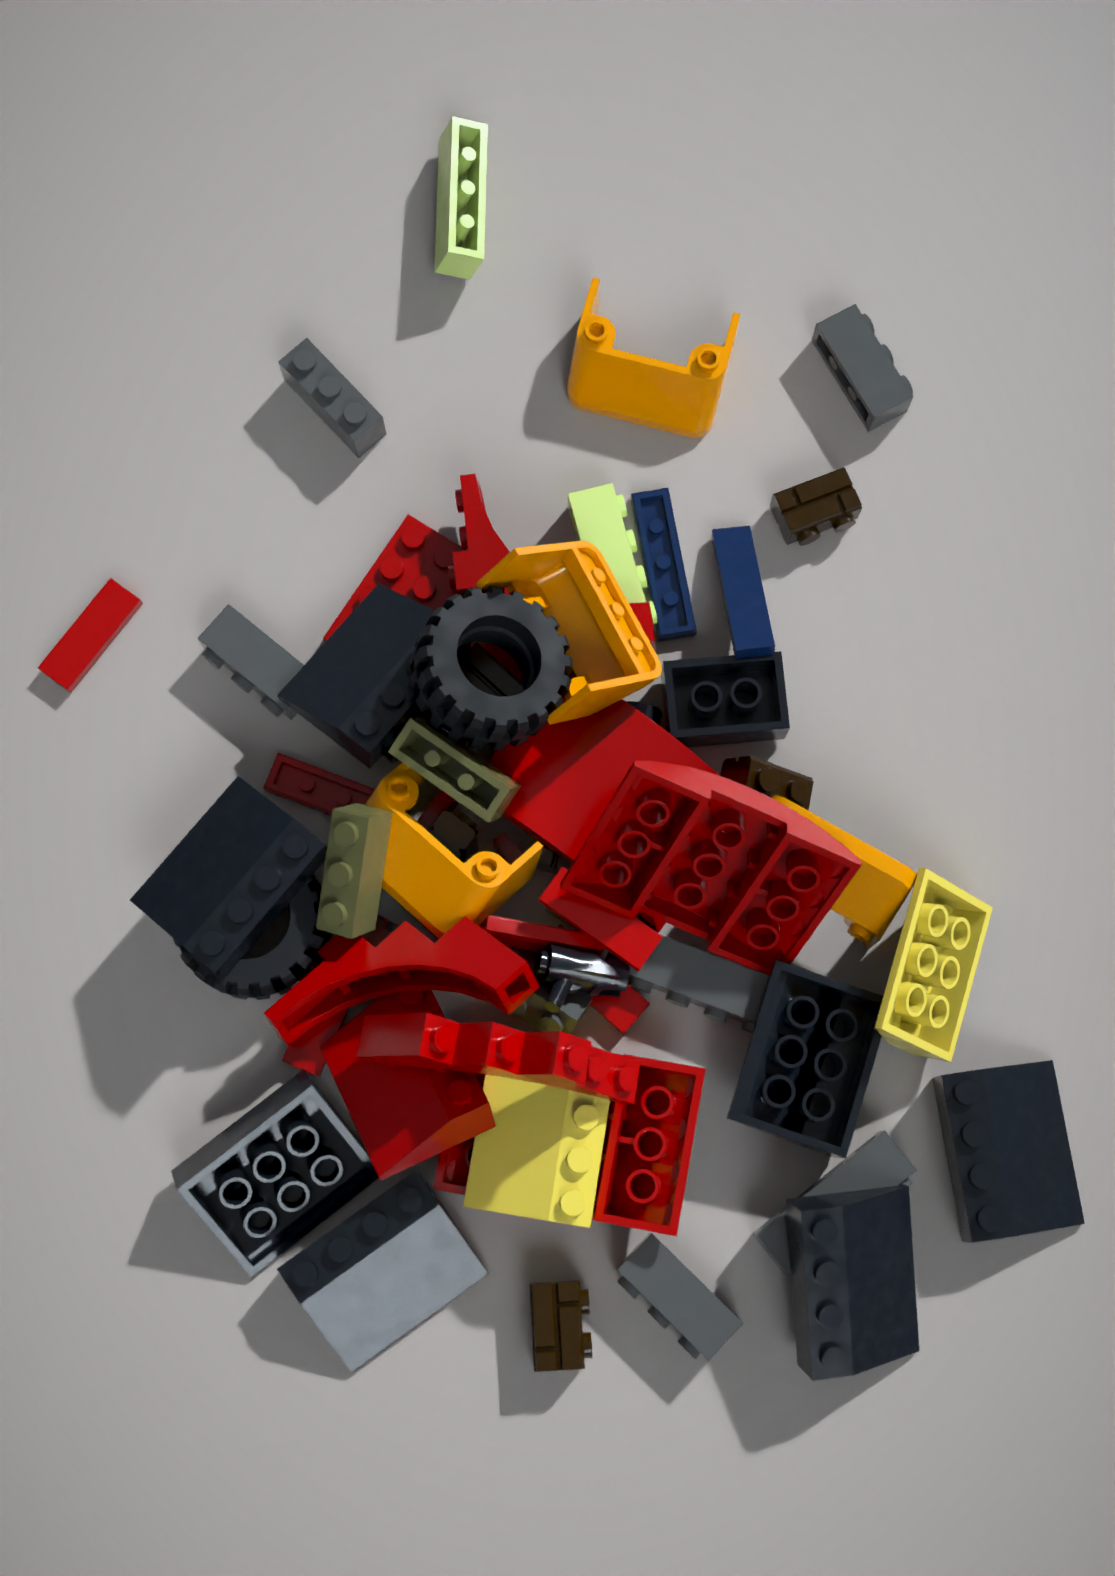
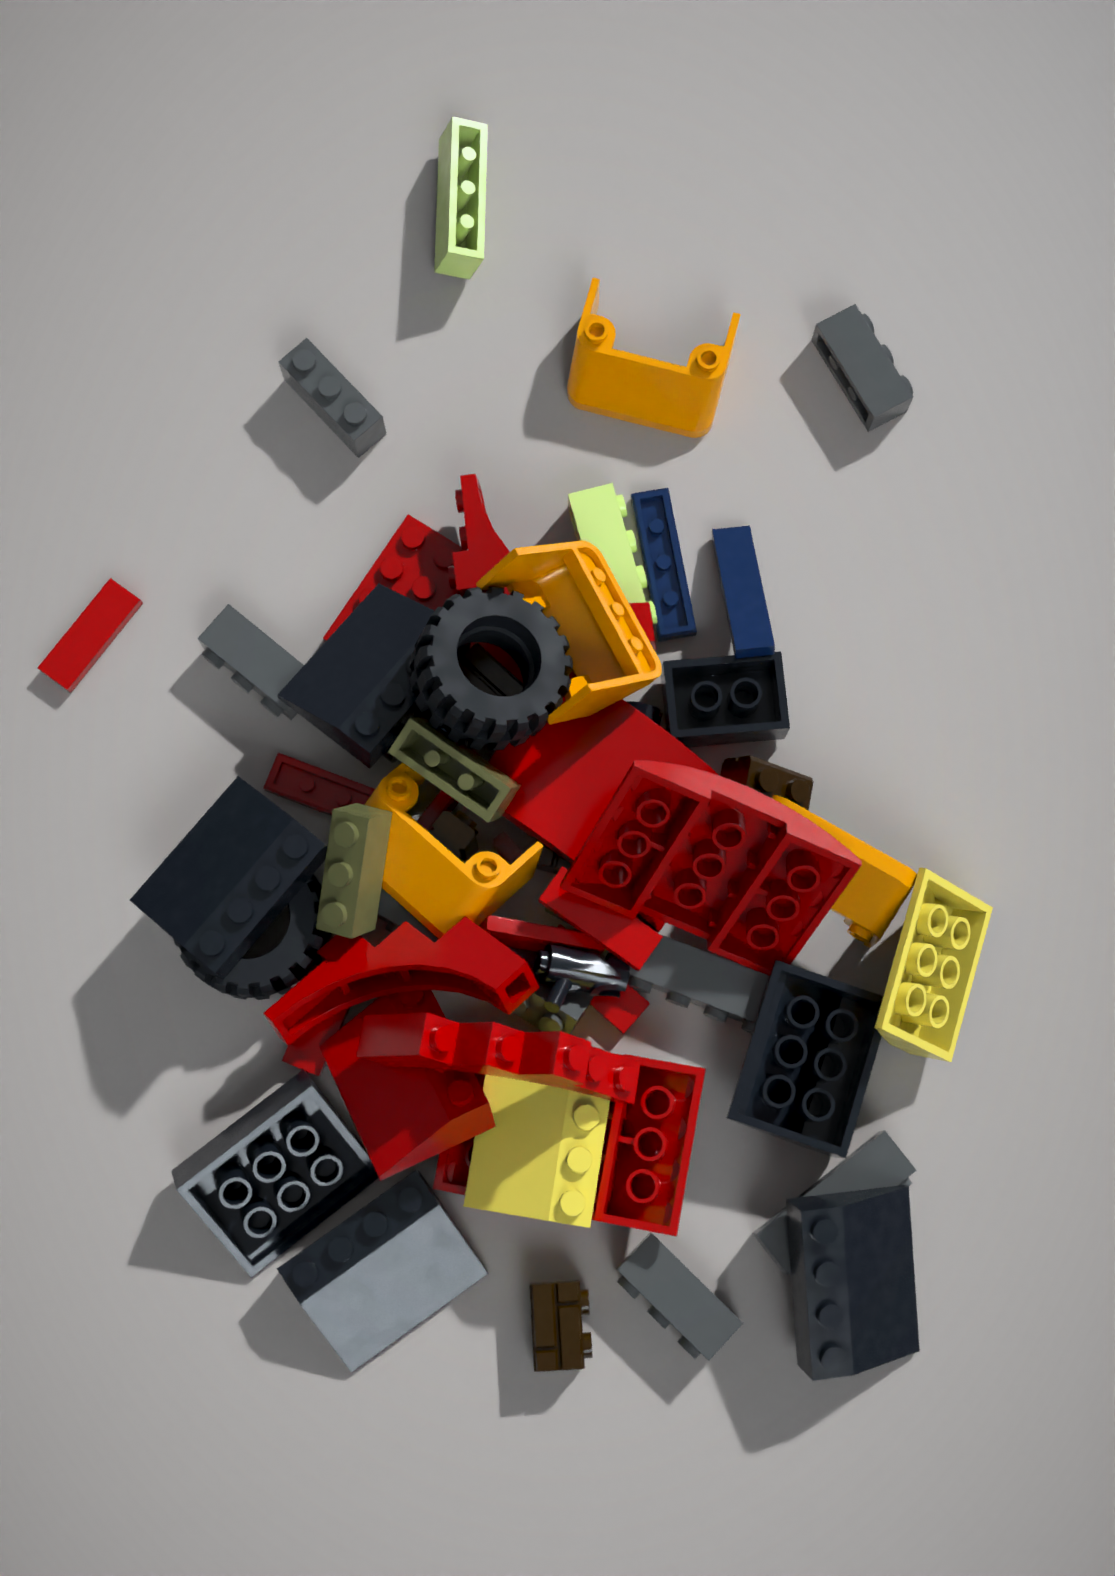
dark brown brick [770,467,862,546] -> none
black slope [932,1060,1085,1243] -> none

